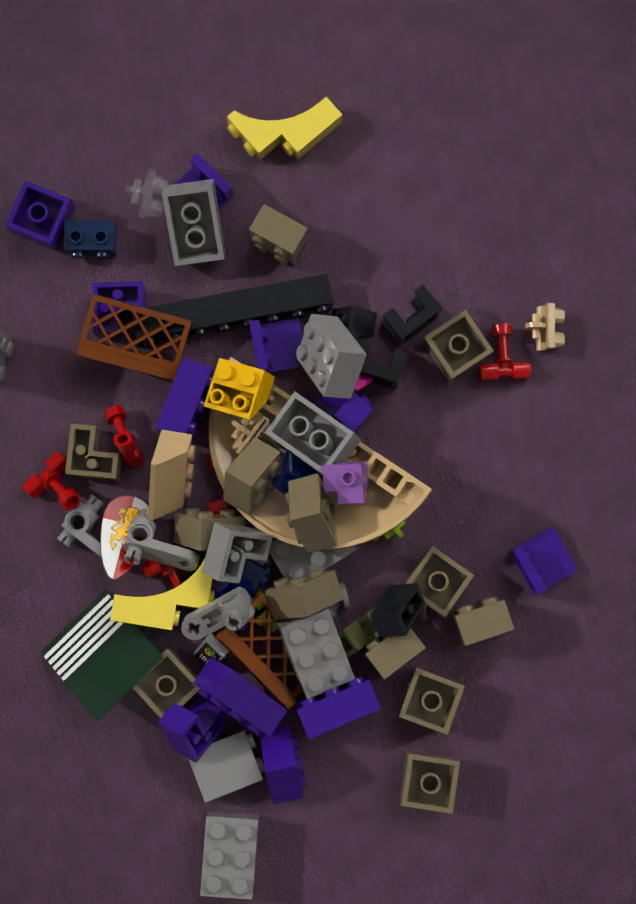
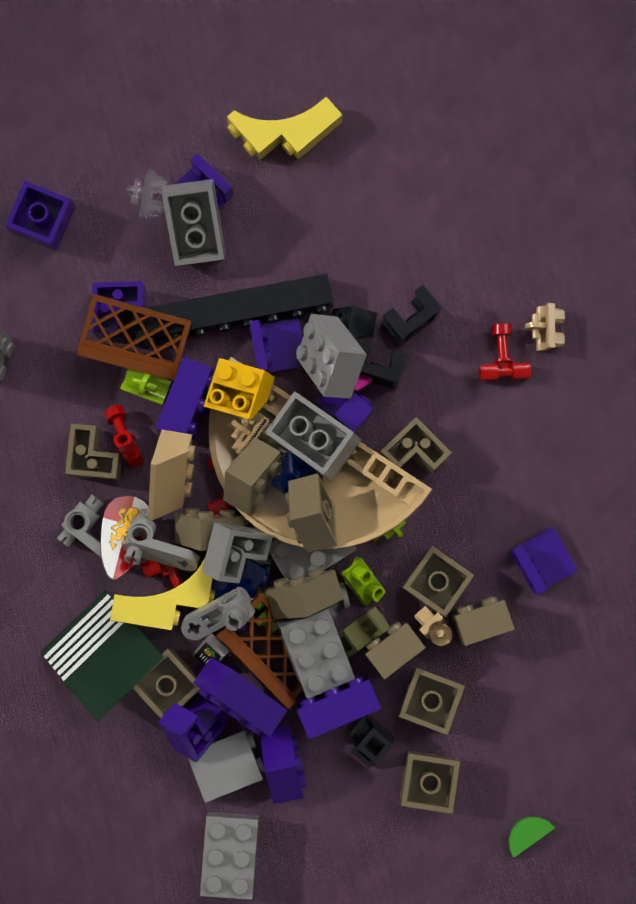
red bar [22,450,81,511] -> none
dark blue brick [64,220,118,259] -> none
dark tan brick [249,204,308,266] -> none
medium lavender brick [322,461,369,504] -> none
black brick [370,583,426,637] -> none
dark tan brick [422,310,494,383] -> none
none -> lime hips [120,369,172,405]
none -> lime hips [341,556,386,606]
none -> black brick [349,715,395,768]
none -> dark tan brick [379,417,452,475]
none -> tan hips [414,606,453,646]
none -> bright green tile [508,816,555,858]

